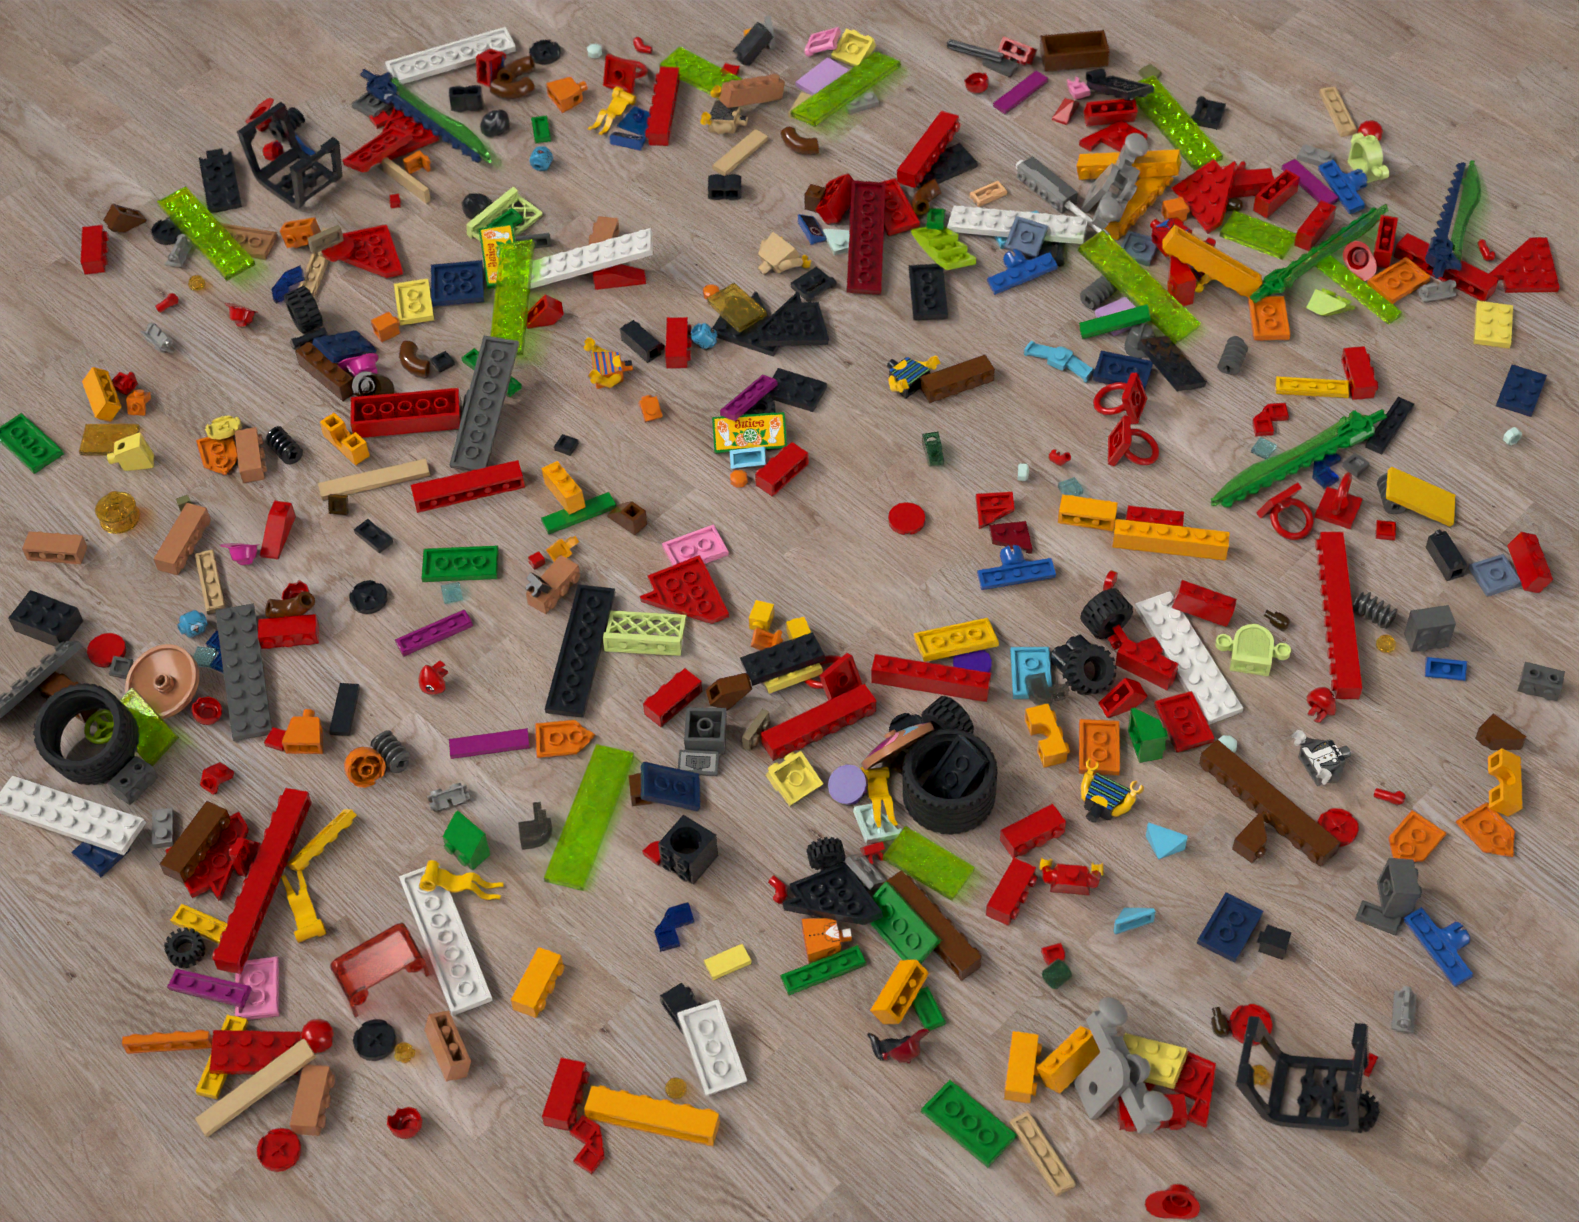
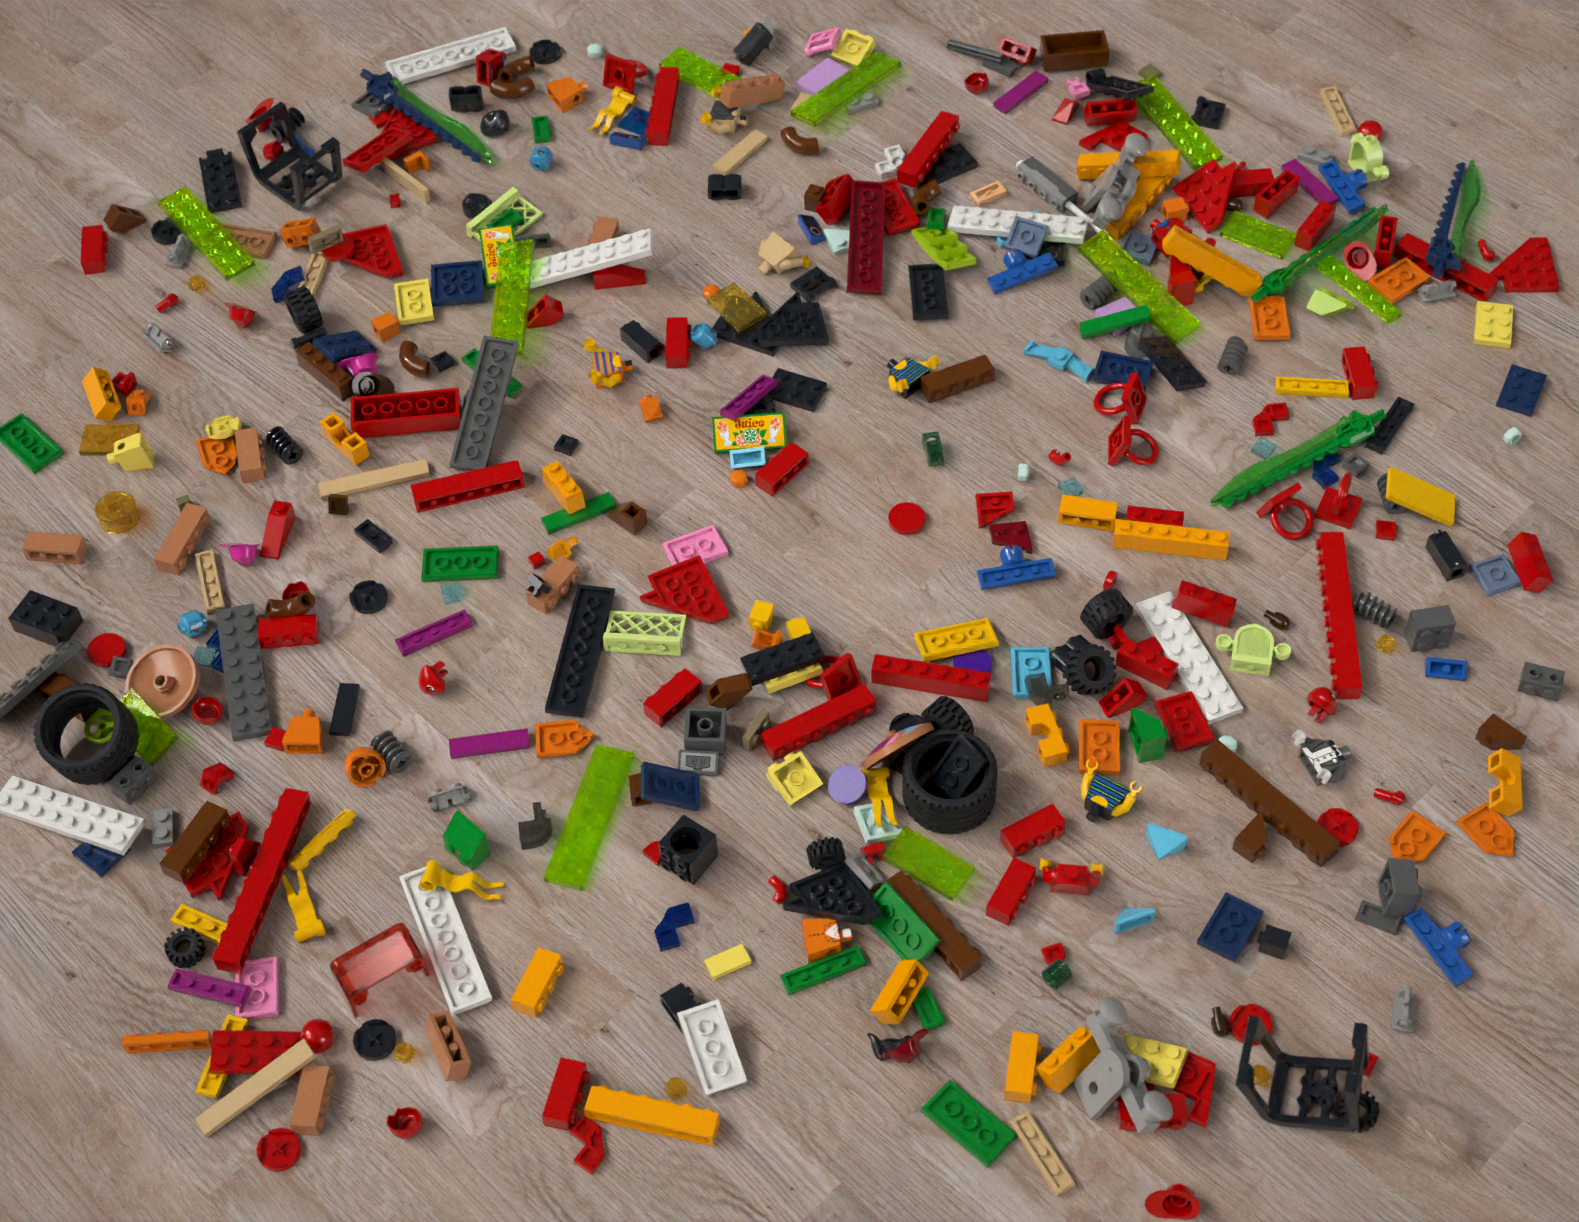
red arm [633,37,653,54] -> none
none -> white tile [875,144,906,179]

